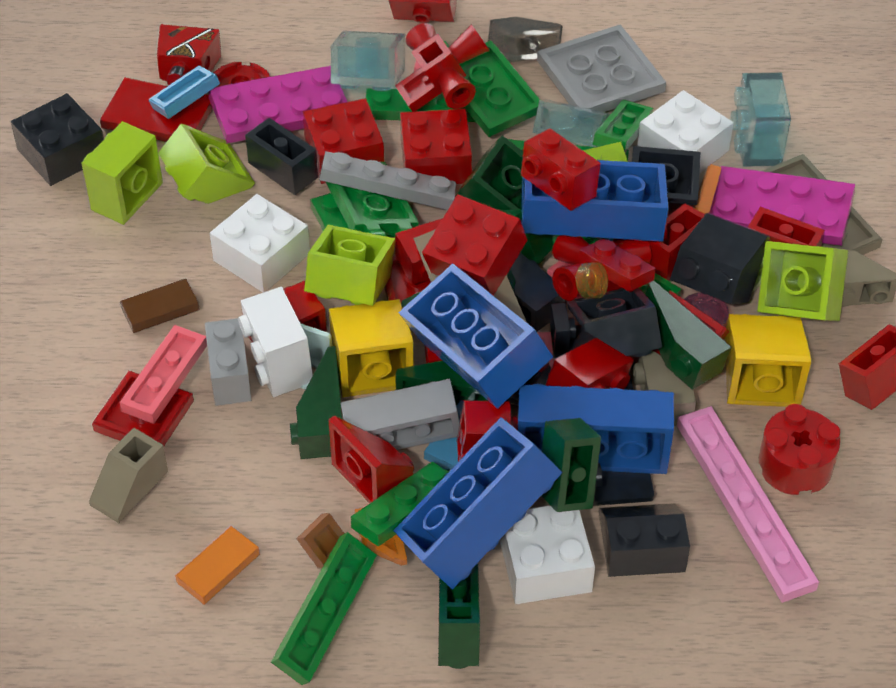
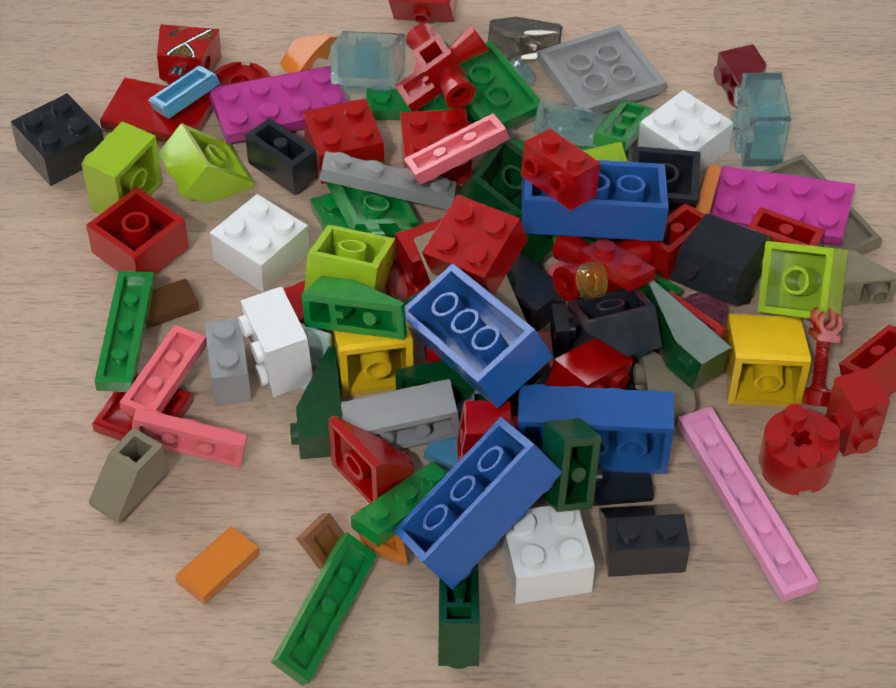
none -> red brick [86,187,189,275]
none -> green plate [94,271,155,392]
none -> coral plate [132,408,247,468]
none -> orange slope [280,34,338,74]
none -> green slope [301,276,407,340]
none -> coral plate [404,113,510,185]
none -> clear light blue tile [509,56,536,86]
none -> dark red slope [713,44,767,117]
none -> red bar [802,306,843,407]
none -> red brick [825,368,890,457]

